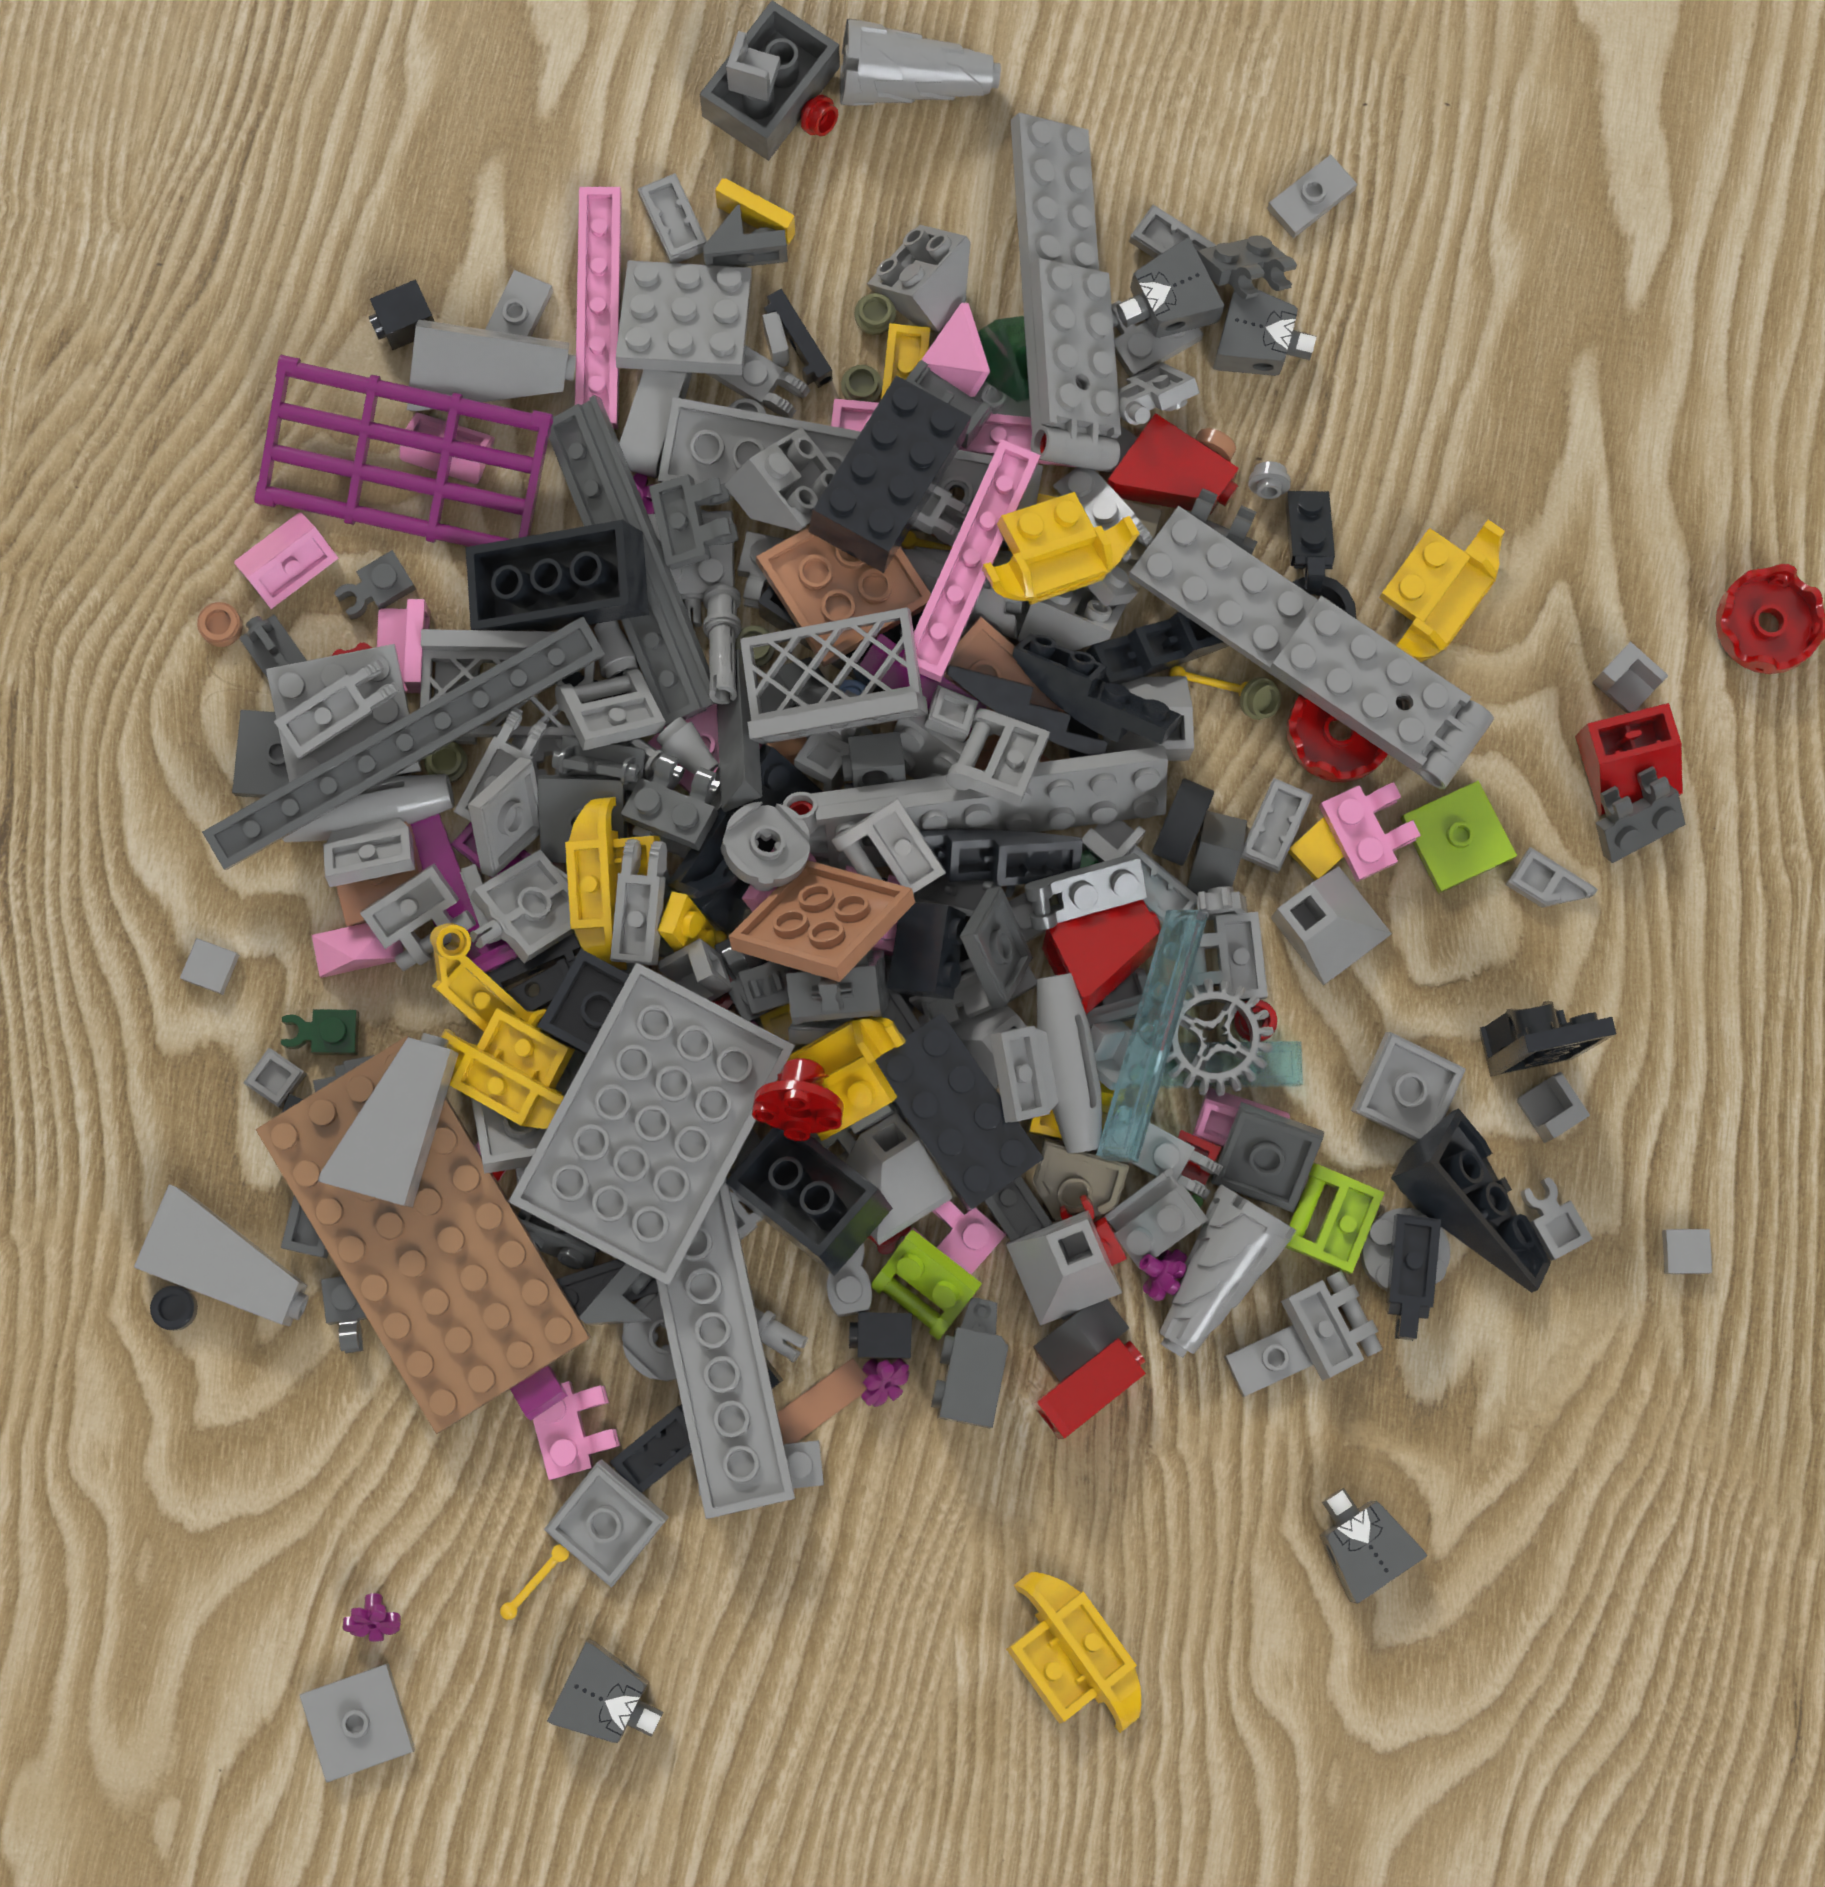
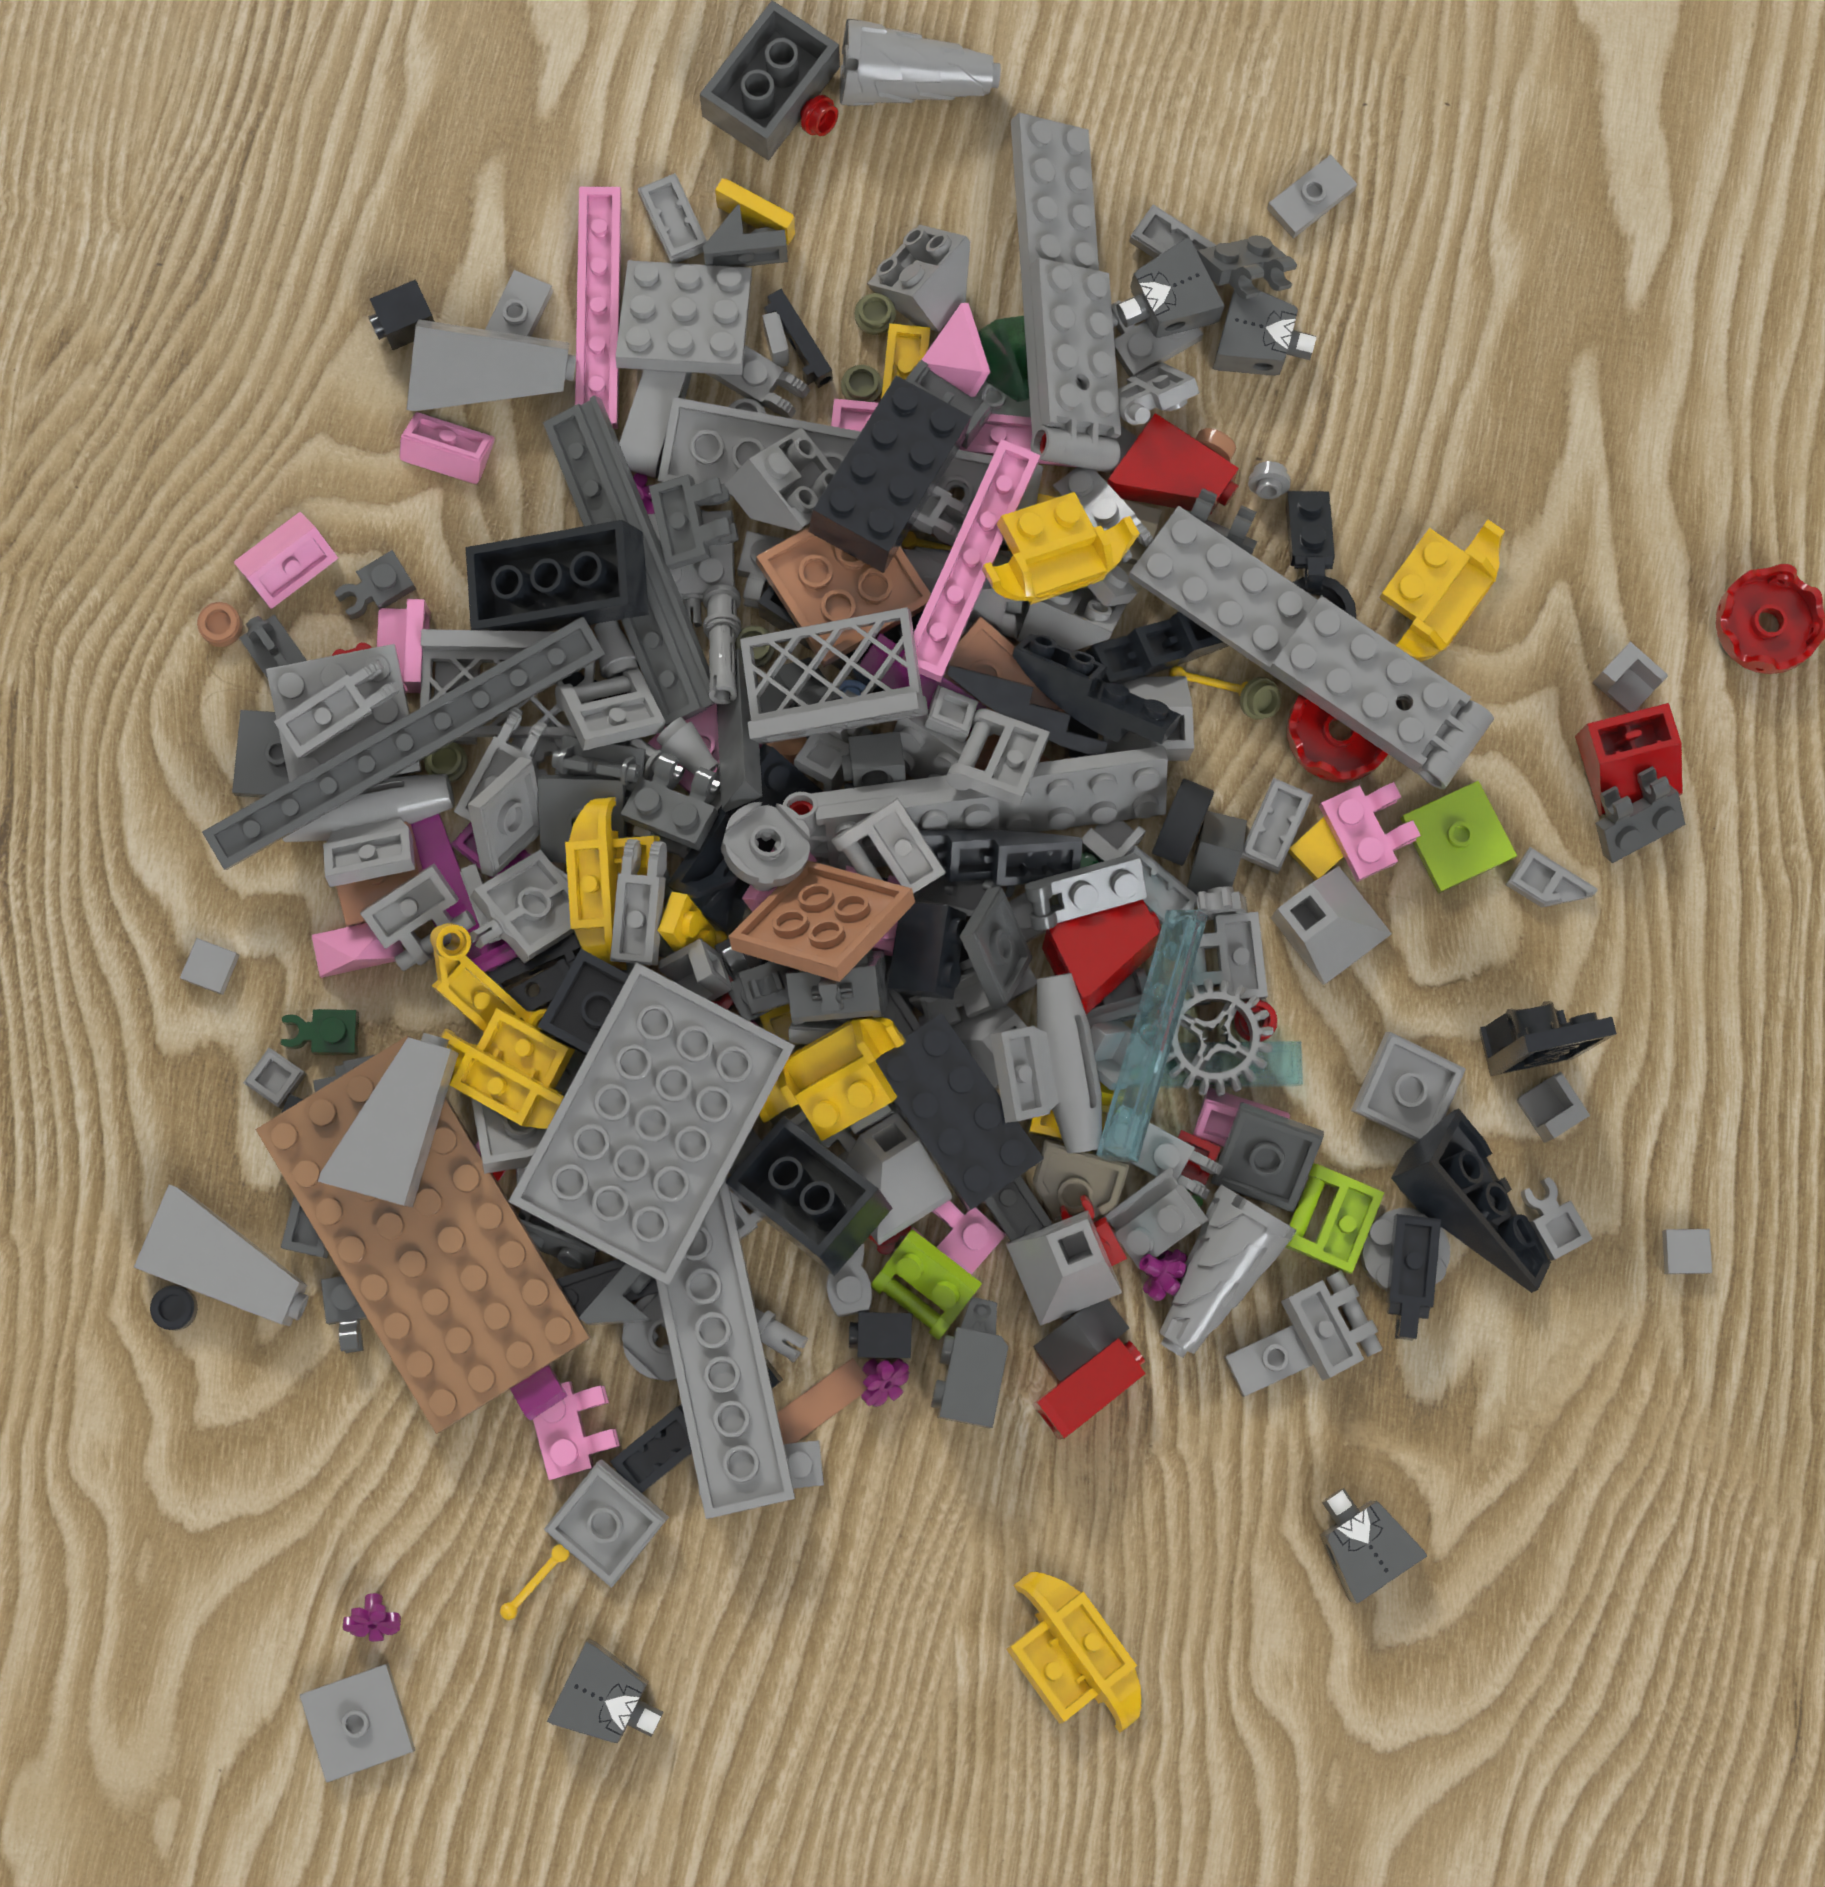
magenta door [254,354,553,547] -> none
light grey panel [726,31,781,101] -> none
red plate [752,1058,844,1141] -> none

